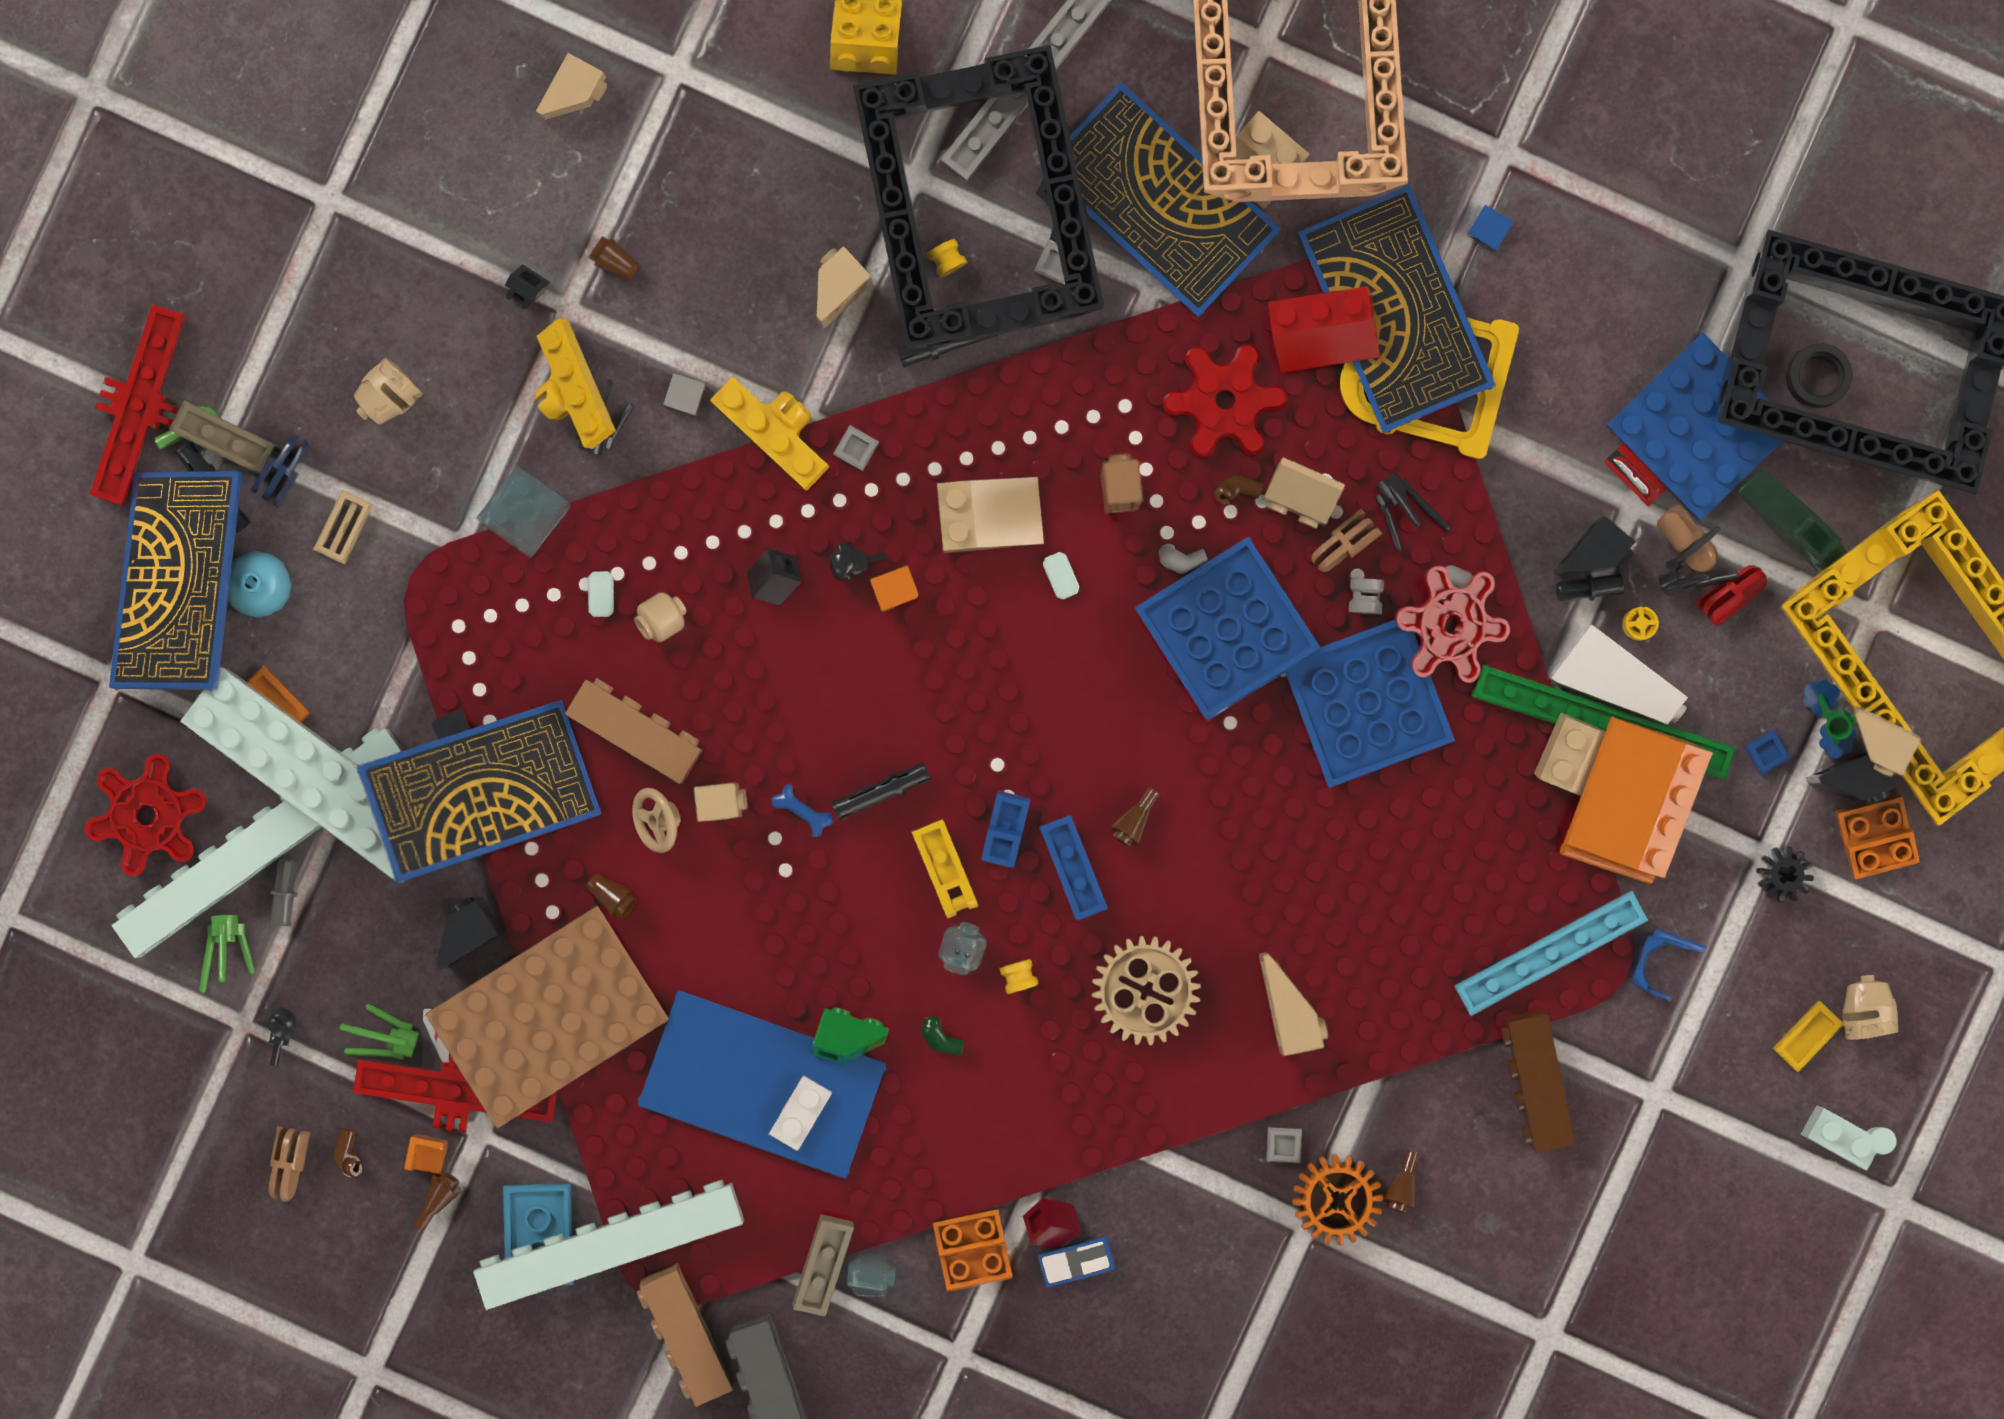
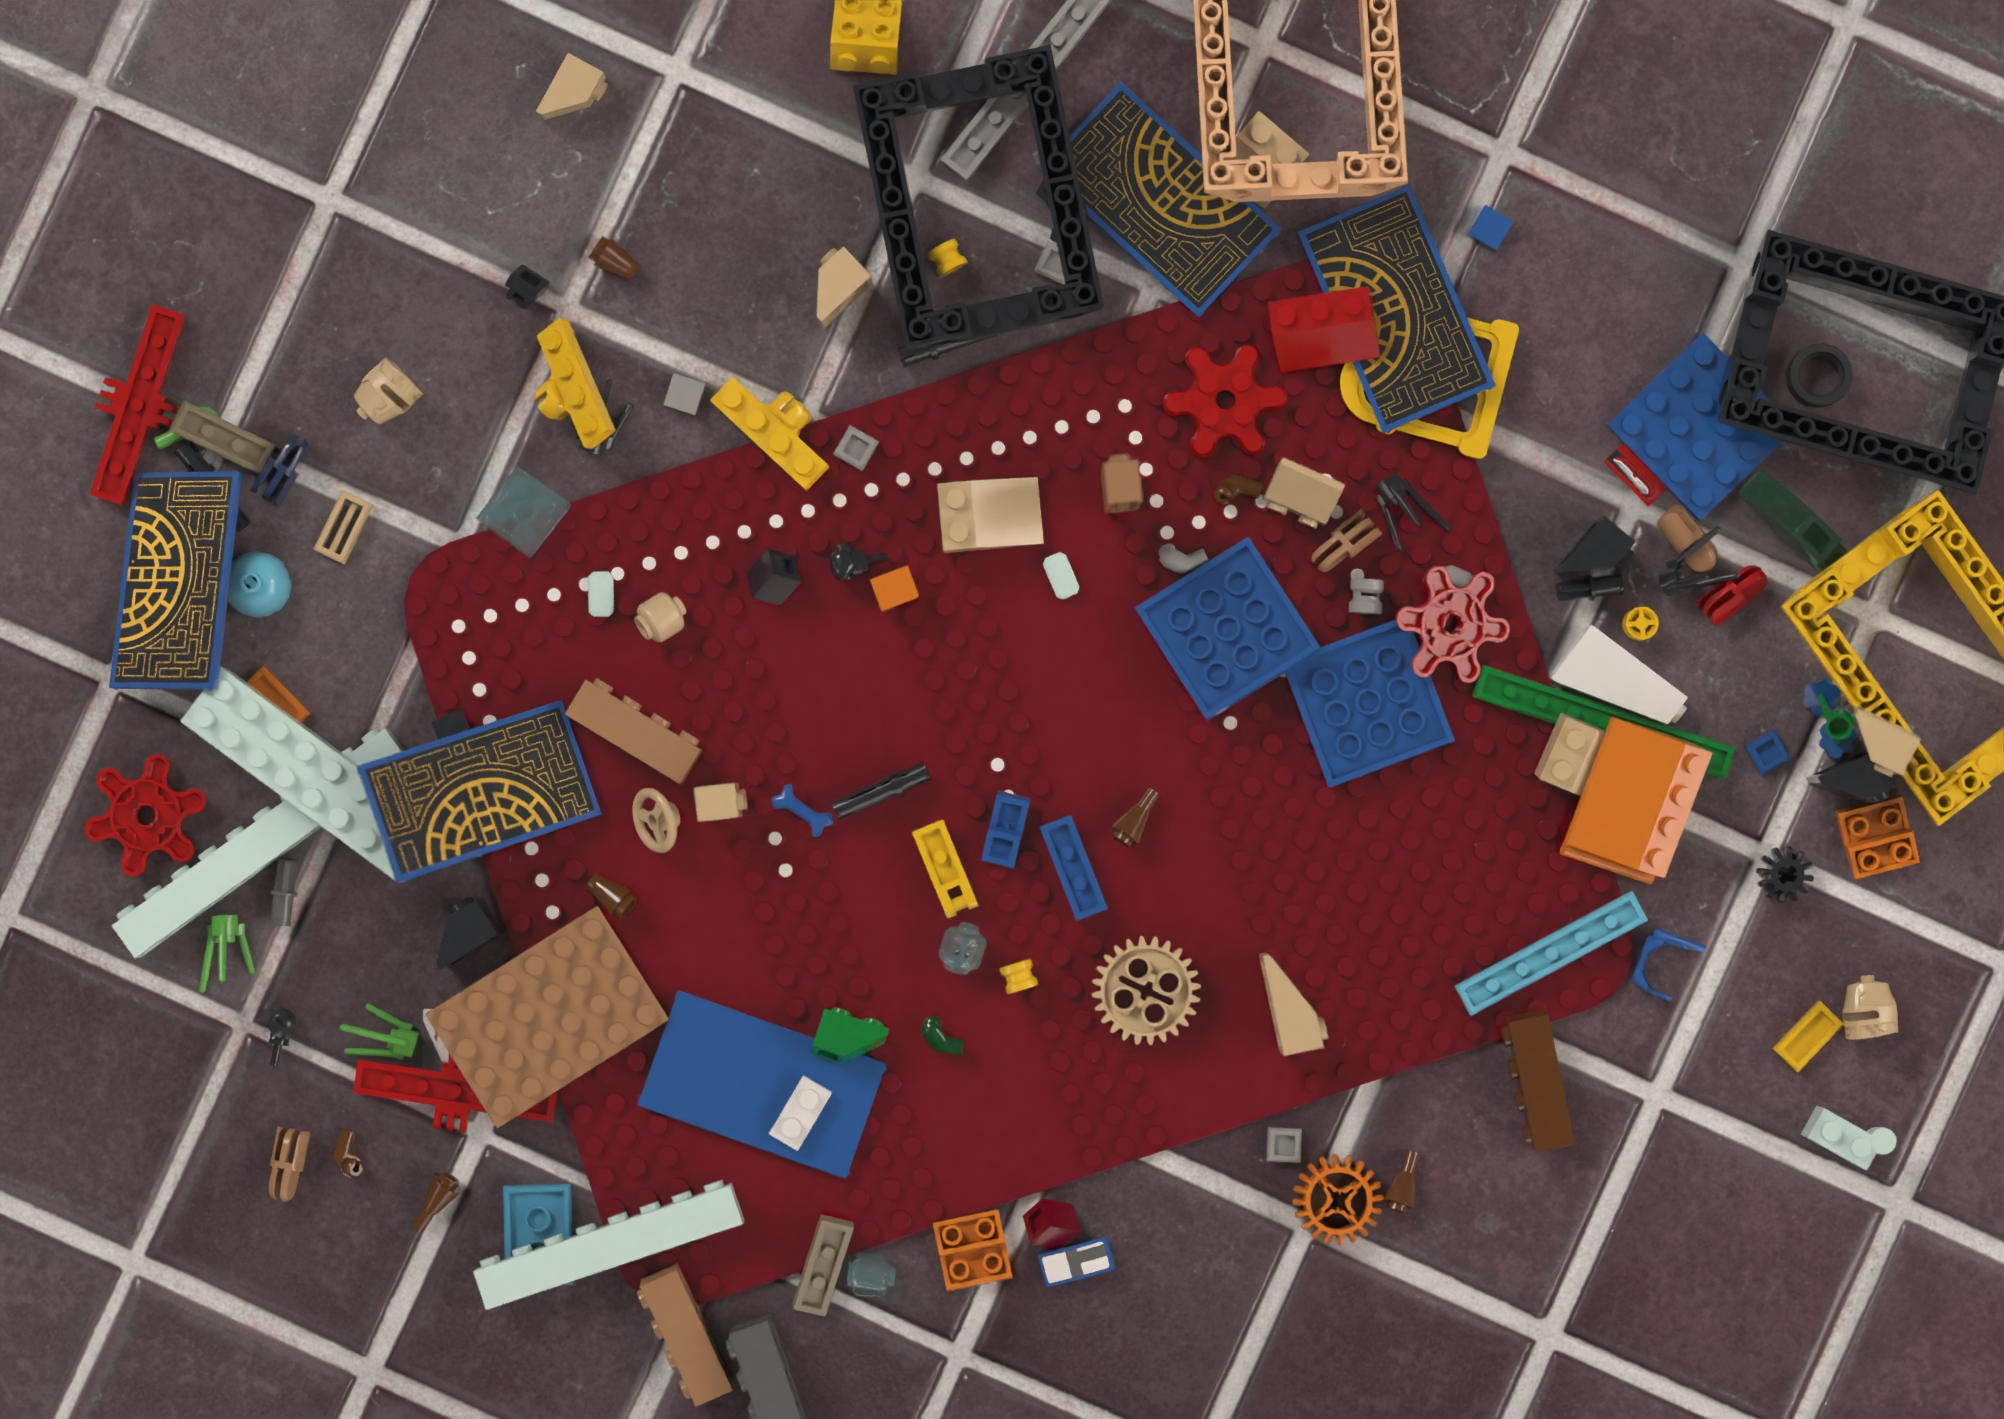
orange panel [404,1134,449,1174] -> none

